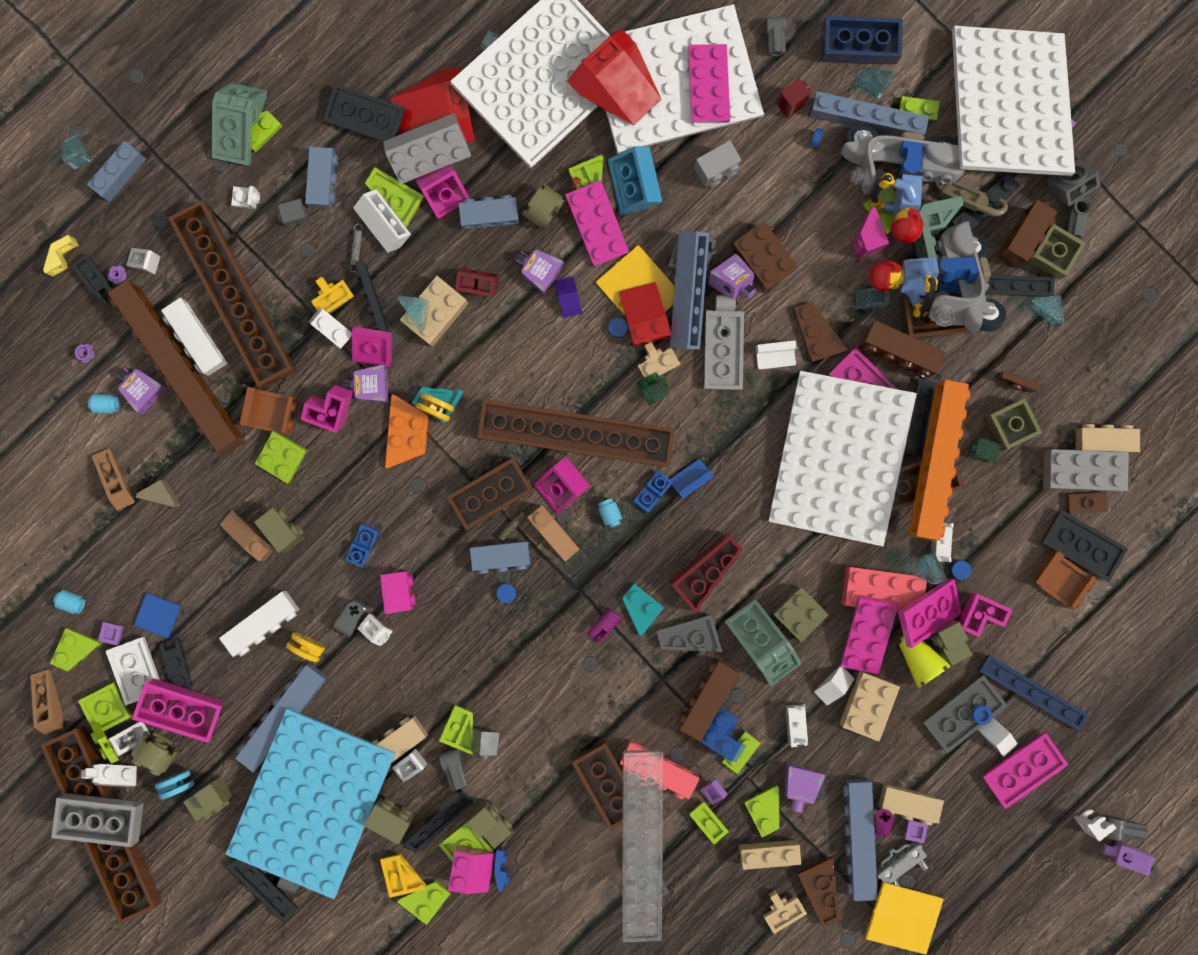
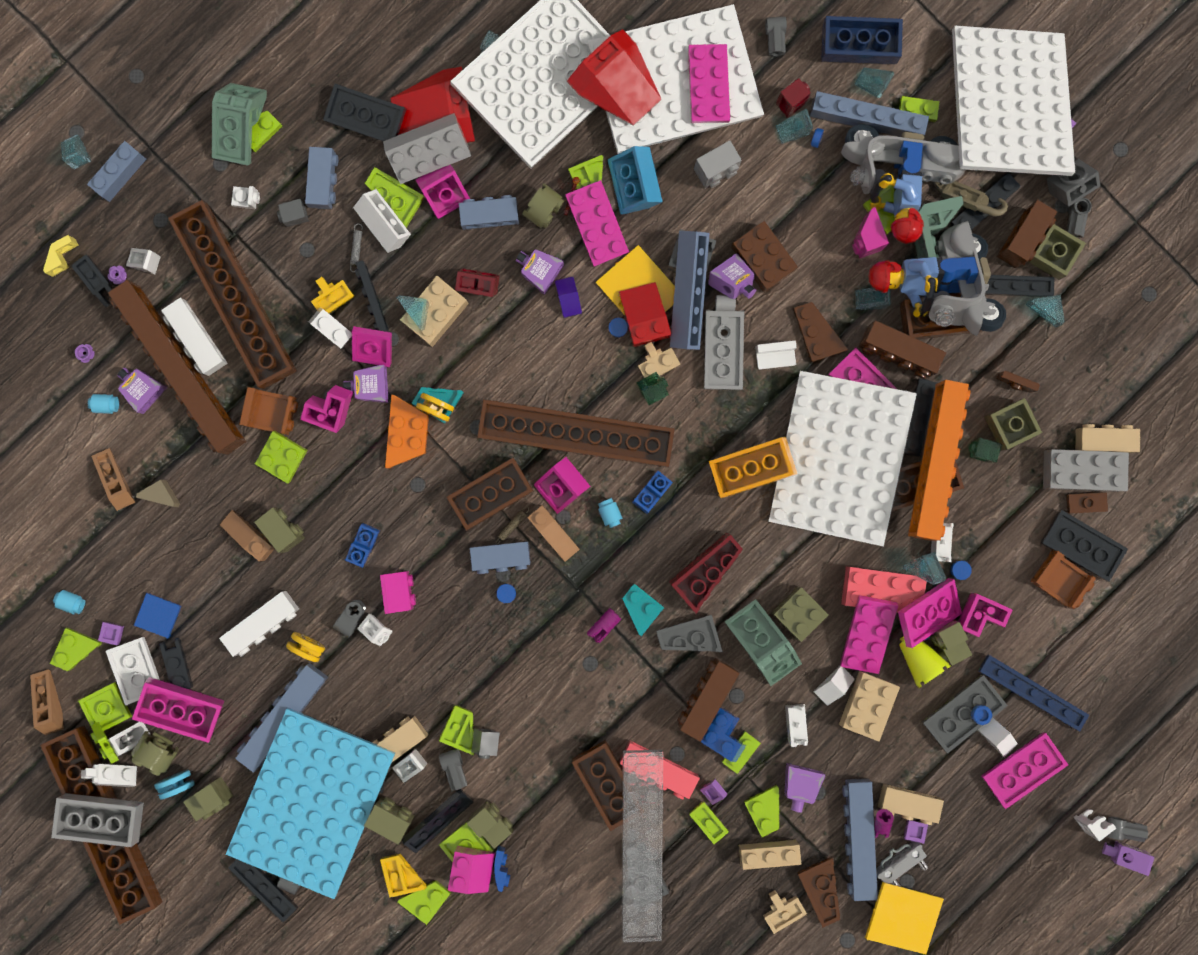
blue panel [670,459,714,499] -> none
none -> light orange brick [709,437,798,498]
none -> clear light blue slope [776,109,813,144]

